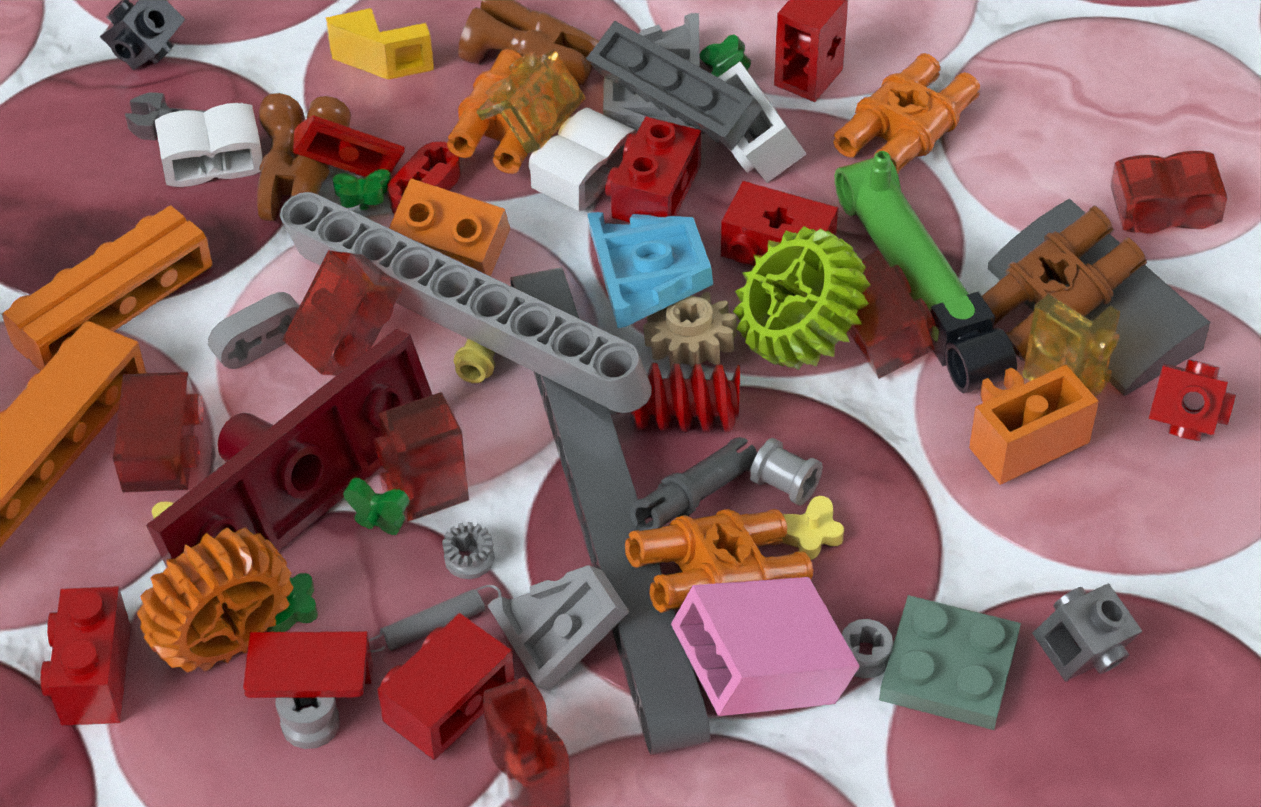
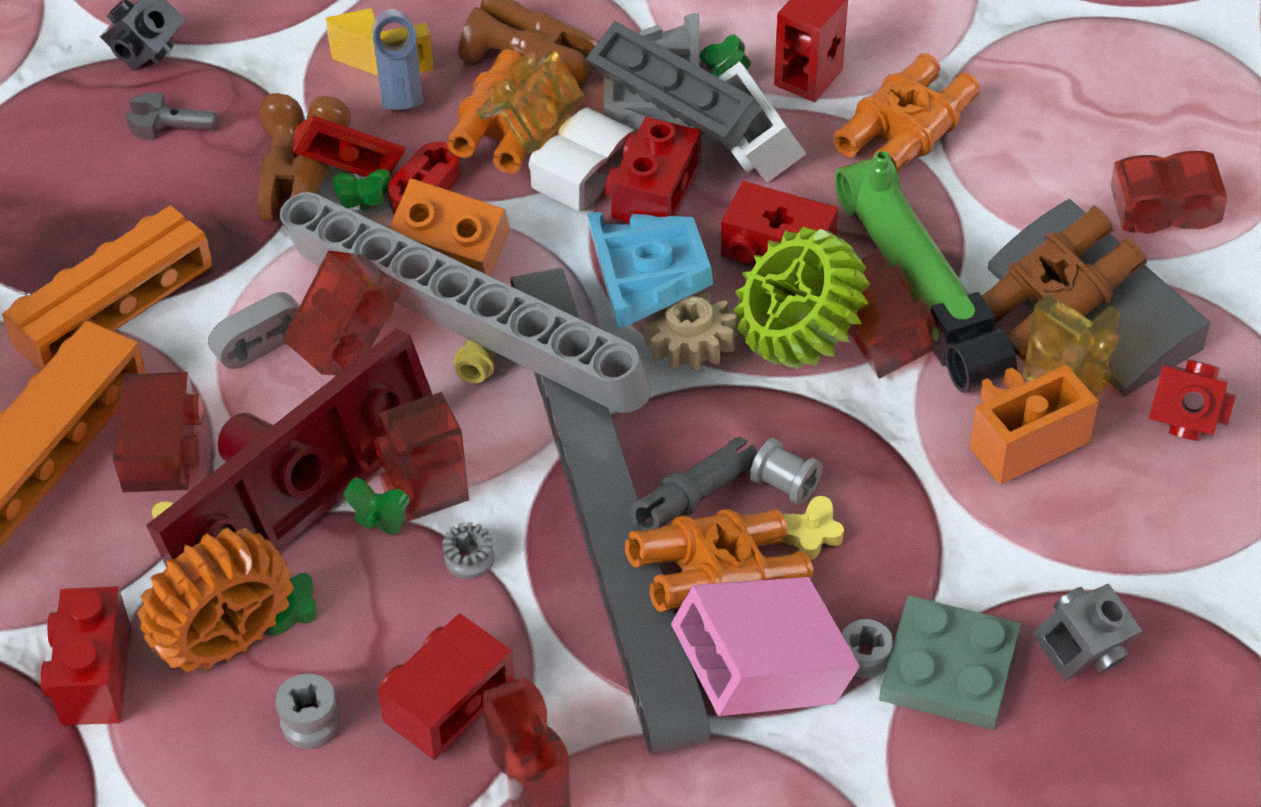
white brick [155,103,263,187] -> none
red panel [243,631,373,698] -> none
light grey piece [369,585,501,653] -> none
light grey wing [488,565,629,690] -> none
red piece [631,362,740,433] -> none
none -> sand blue piece [371,9,424,110]

